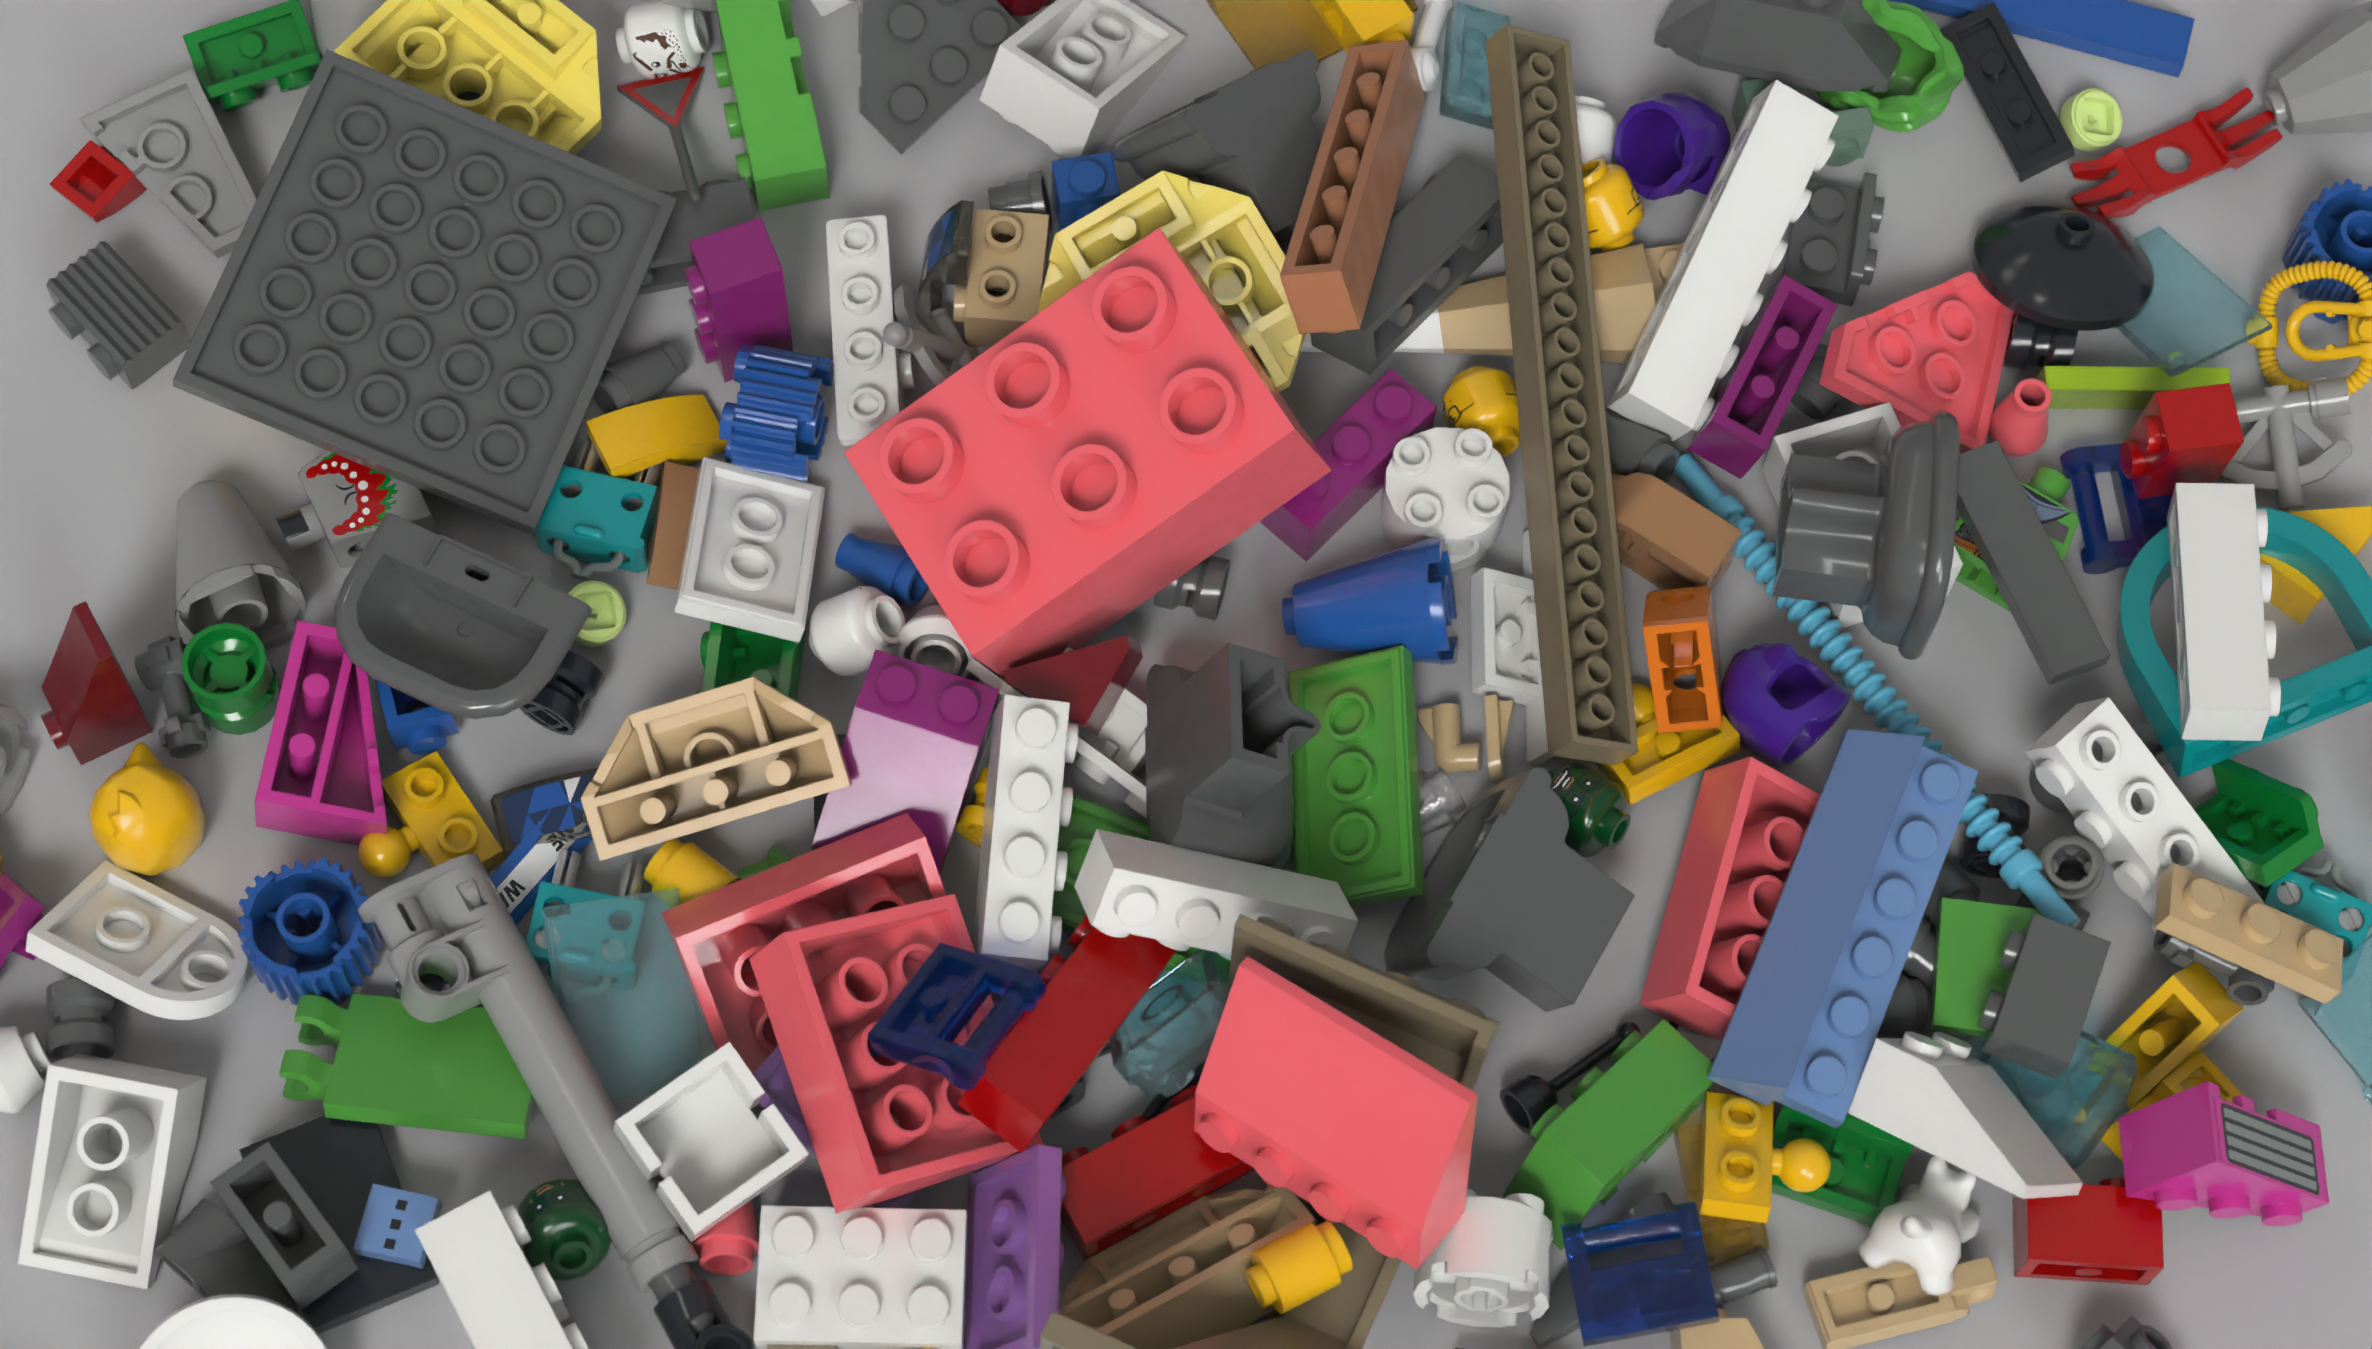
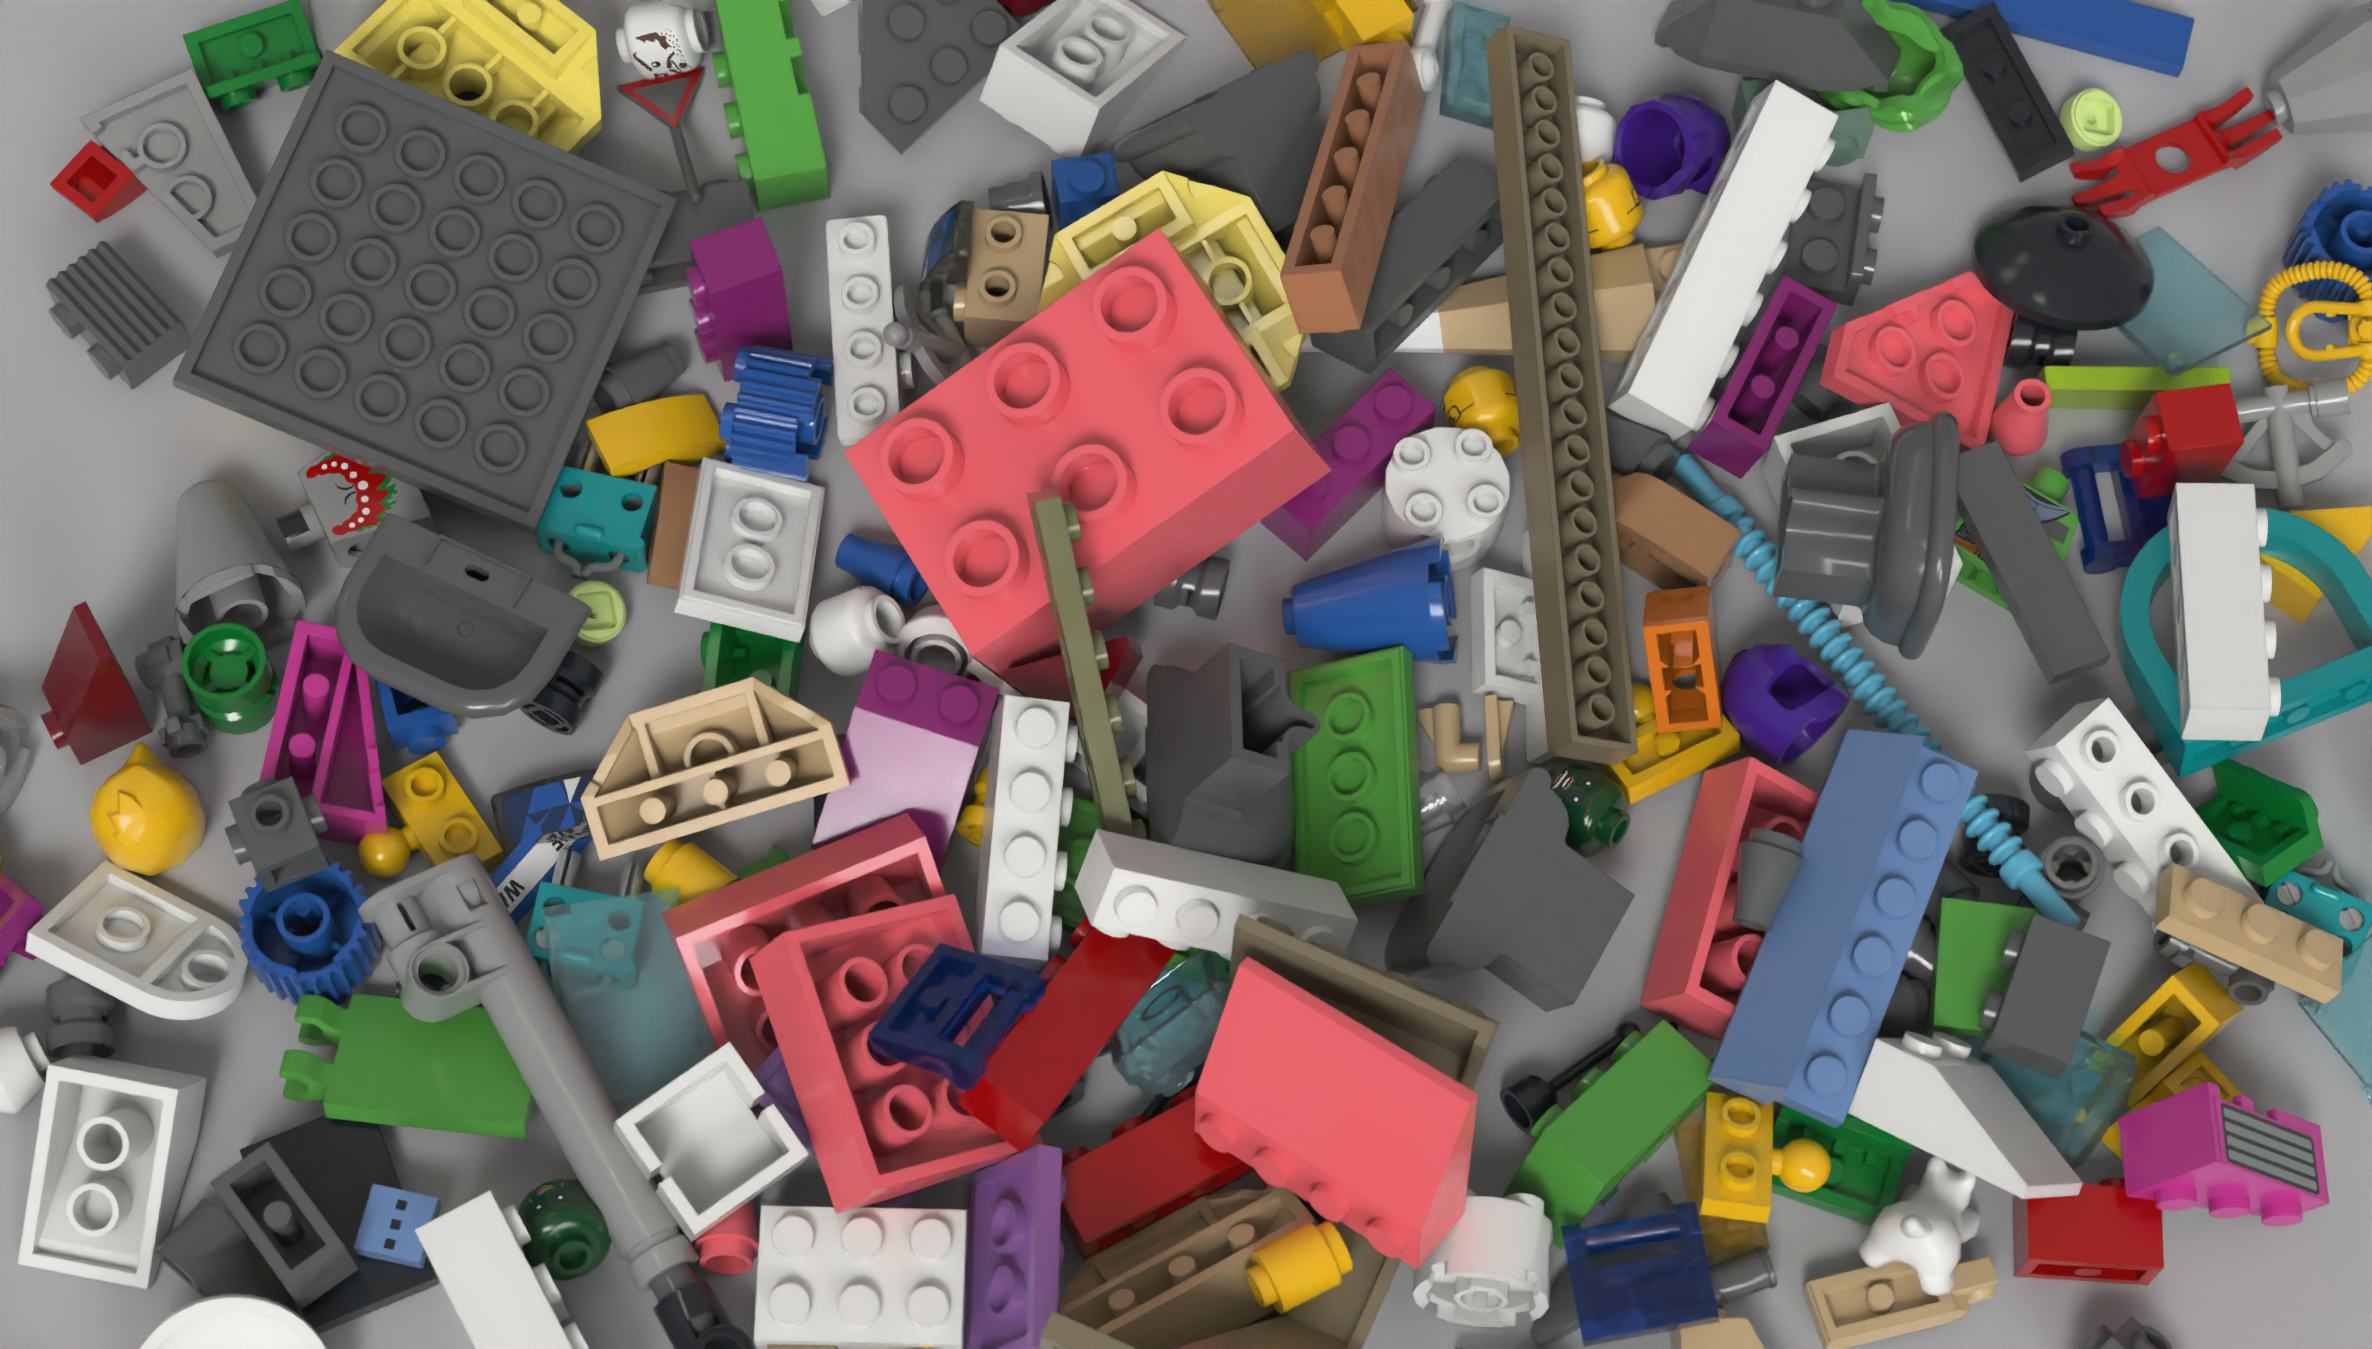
none -> dark grey brick [225,776,330,893]
none -> olive plate [1026,488,1148,840]
none -> dark grey cone [1732,828,1804,931]

